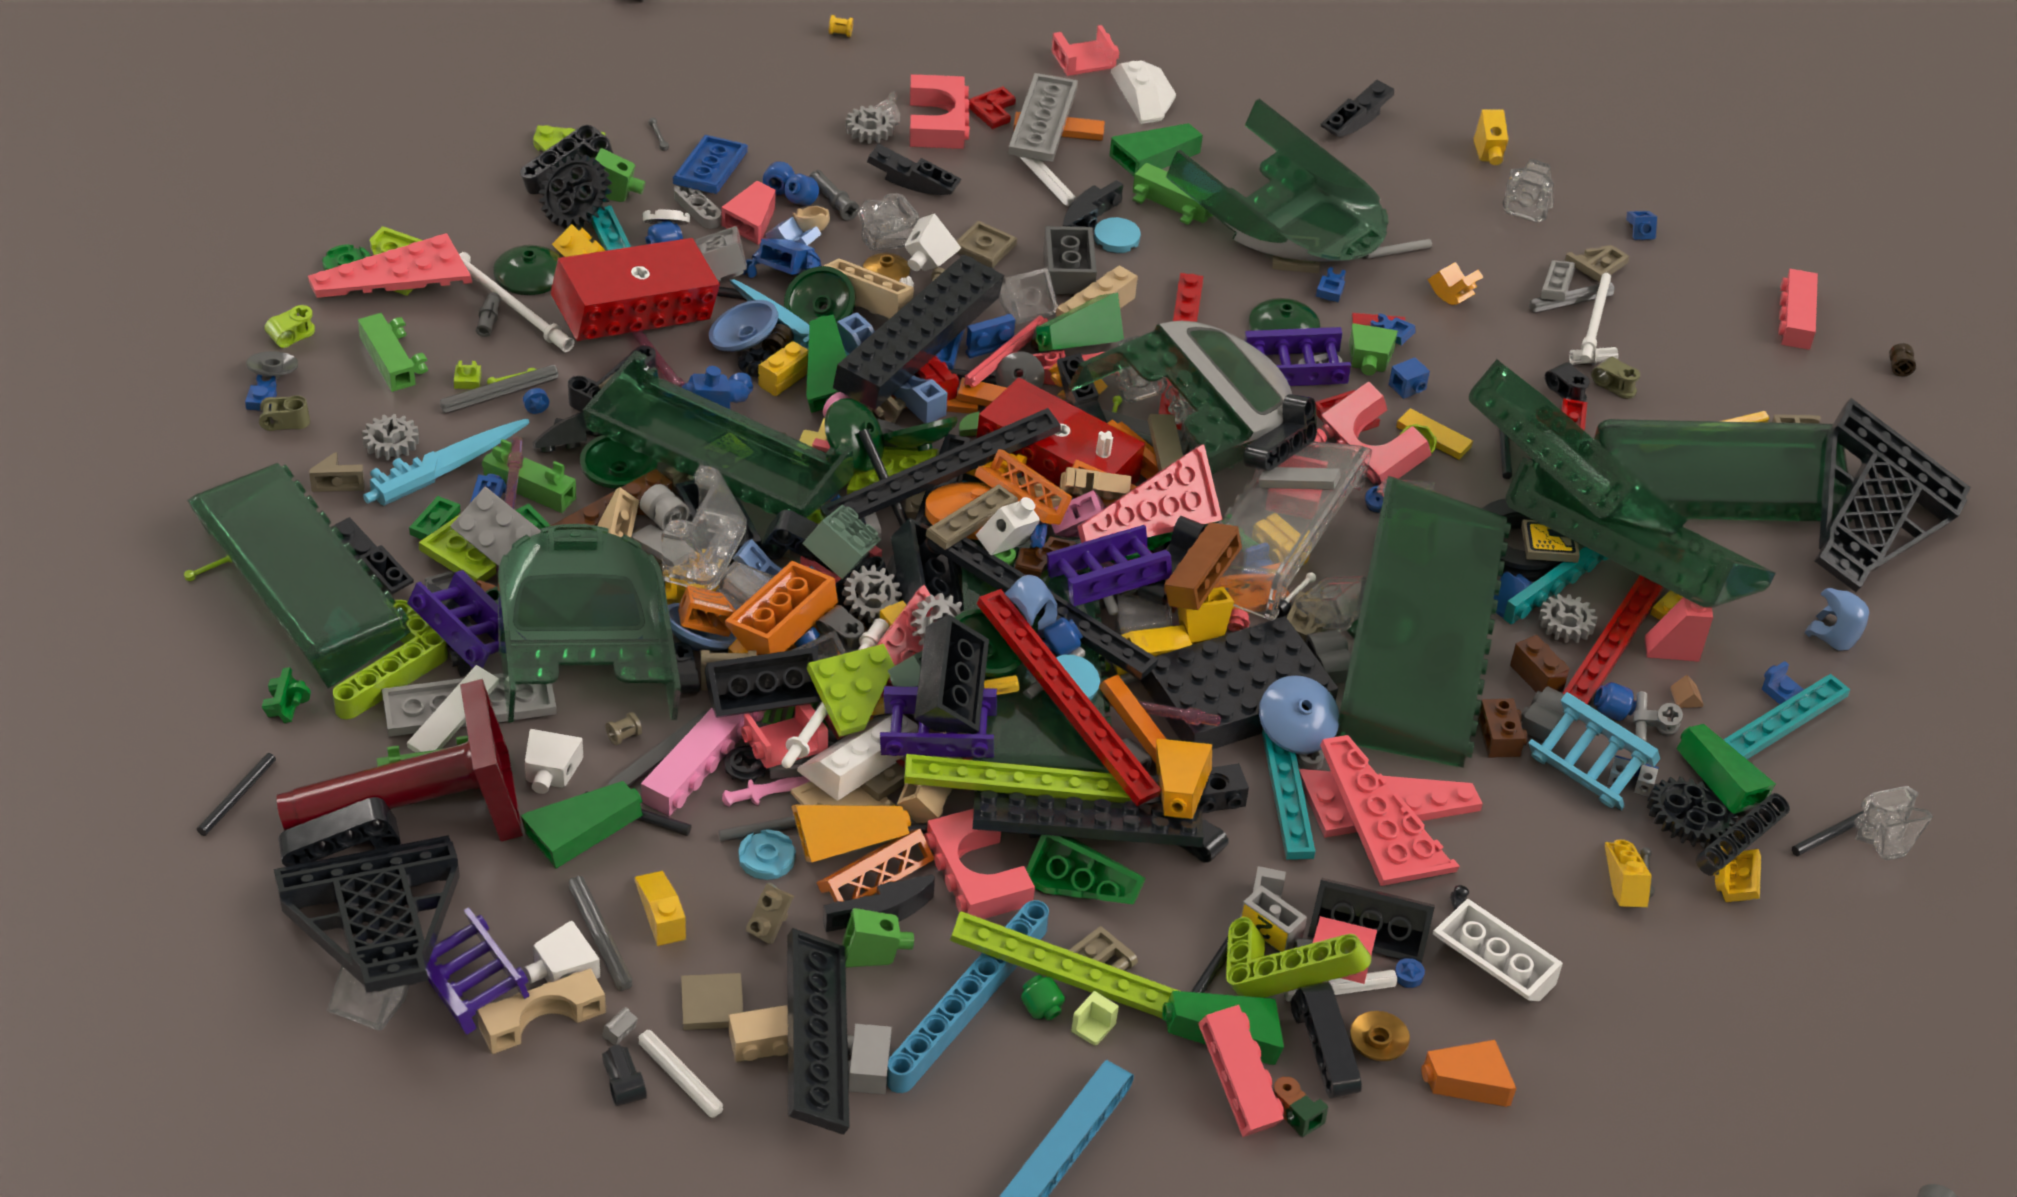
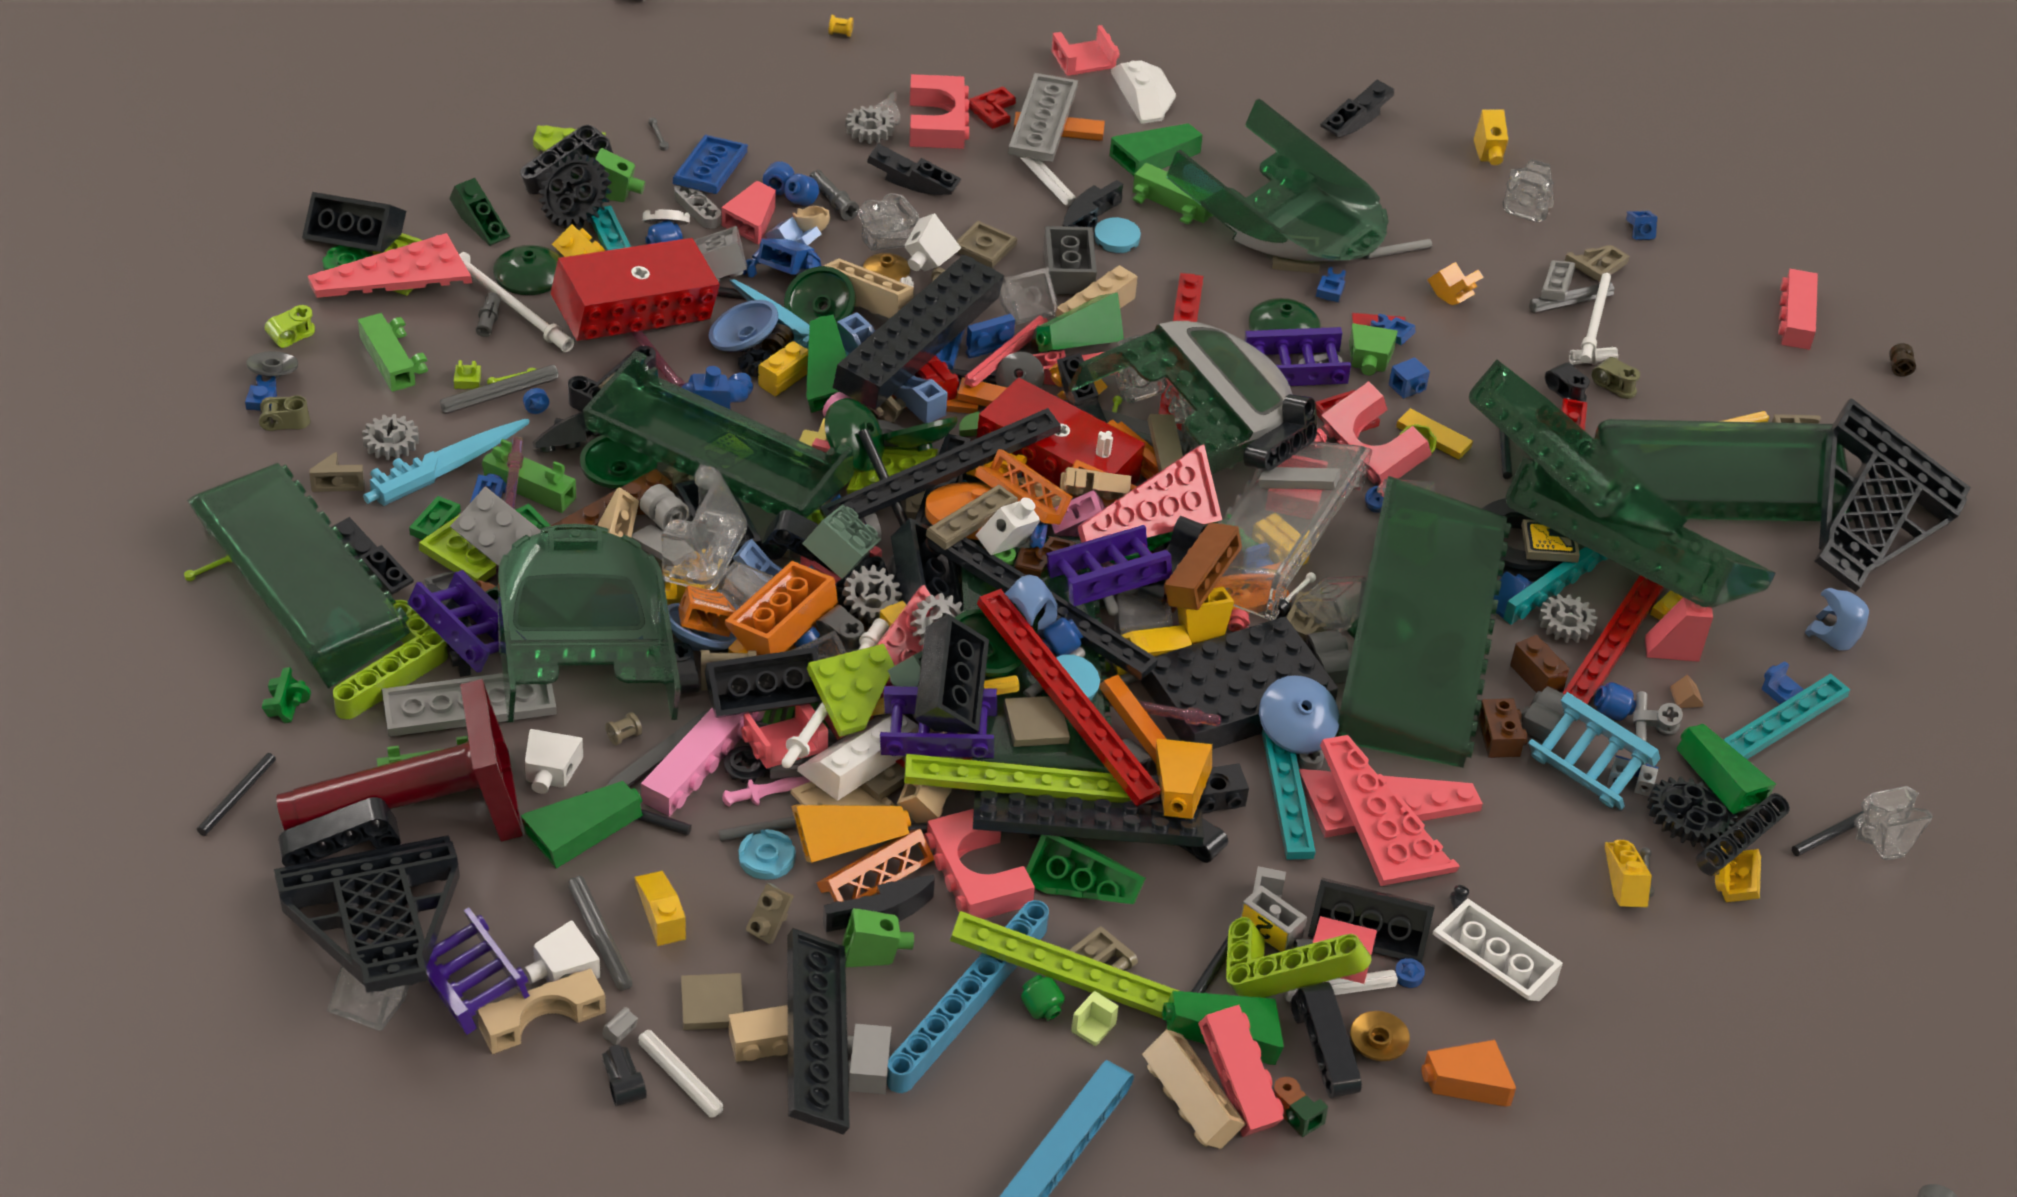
white tile [407,665,499,753] -> none
none -> black slope [302,192,407,253]
none -> dark green slope [449,177,510,246]
none -> dark tan tile [1003,696,1070,747]
none -> tan brick [1142,1029,1246,1149]

